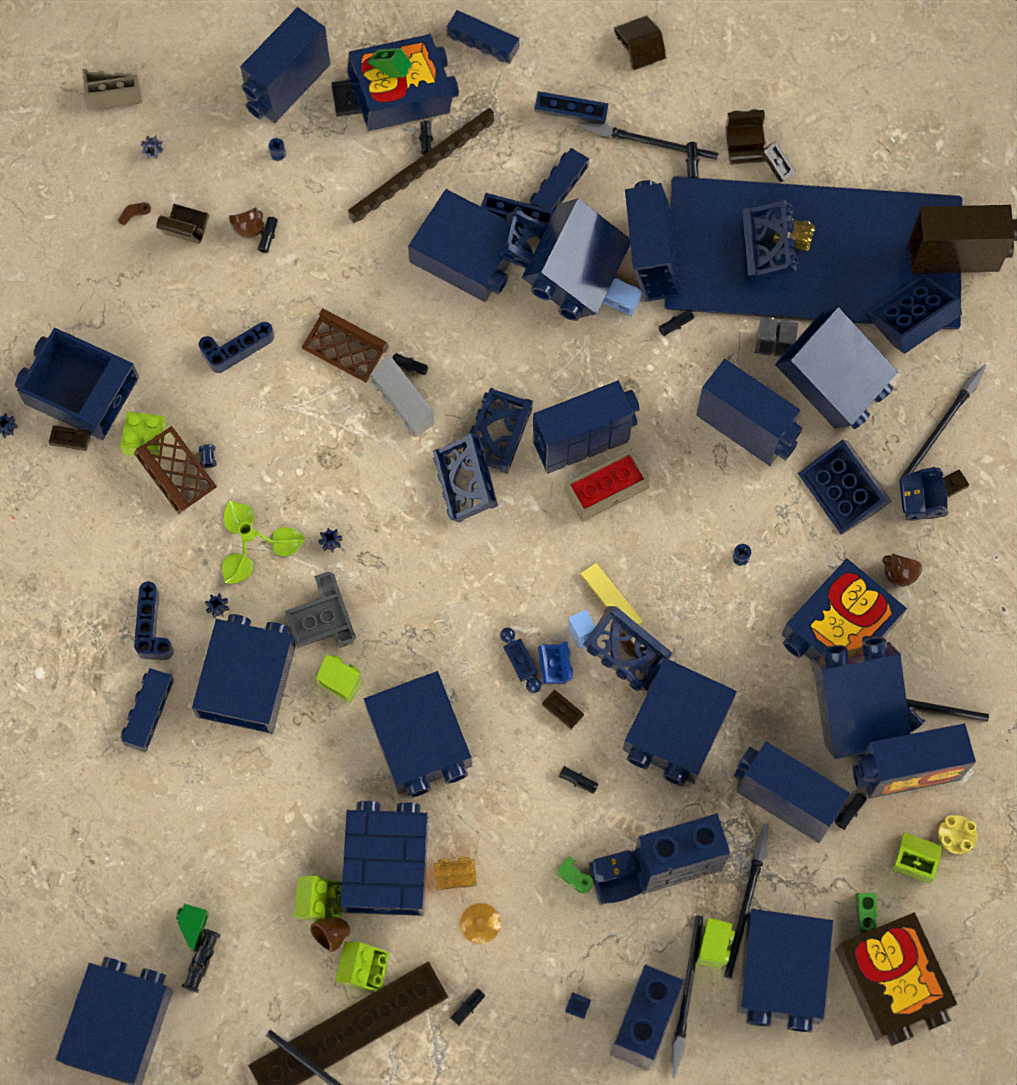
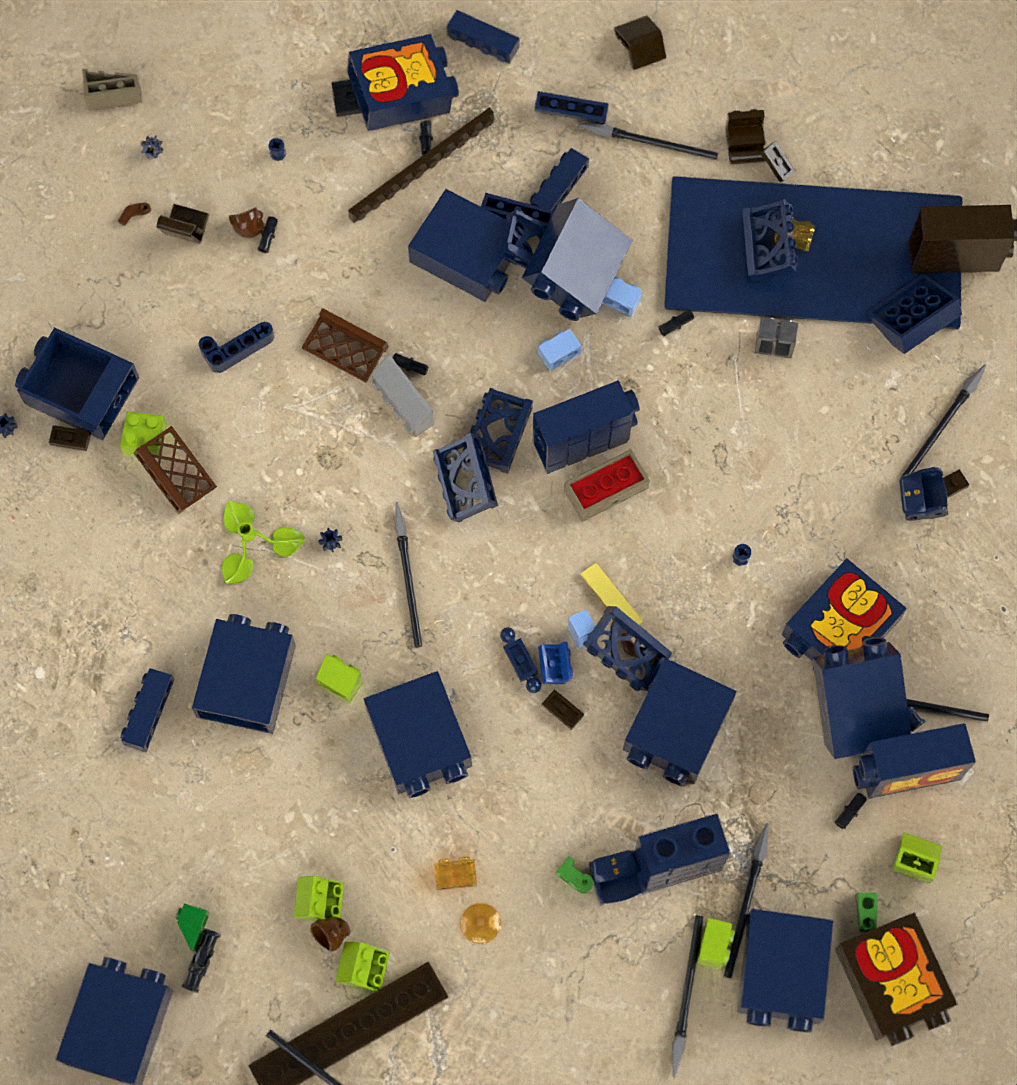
dark blue beam [134,581,174,660] -> none
dark blue bush [199,444,217,468] -> none
dark blue gear [205,593,229,618] -> none
dark blue brick [240,7,331,123] -> none
dark grey piece [285,572,356,648] -> none
dark blue brick [341,801,429,916] -> none
green slope [368,48,413,78] -> none
black axle [450,988,485,1027] -> none
black axle [559,766,598,794] -> none
dark blue plate [565,992,591,1020] -> none
dark blue brick [610,964,684,1071] -> none
dark blue brick [625,180,682,302] -> none
black axle [685,142,700,178] -> none
dark blue brick [696,358,803,466] -> none
dark blue brick [734,741,850,843] -> none
brick [775,307,898,429] -> none
dark blue slope [798,439,892,535] -> none
reddish brown piece [882,553,922,587] -> none
light yellow dish [938,815,978,854] -> none
none -> black piece [395,502,422,648]
none -> light blue brick [538,329,582,371]

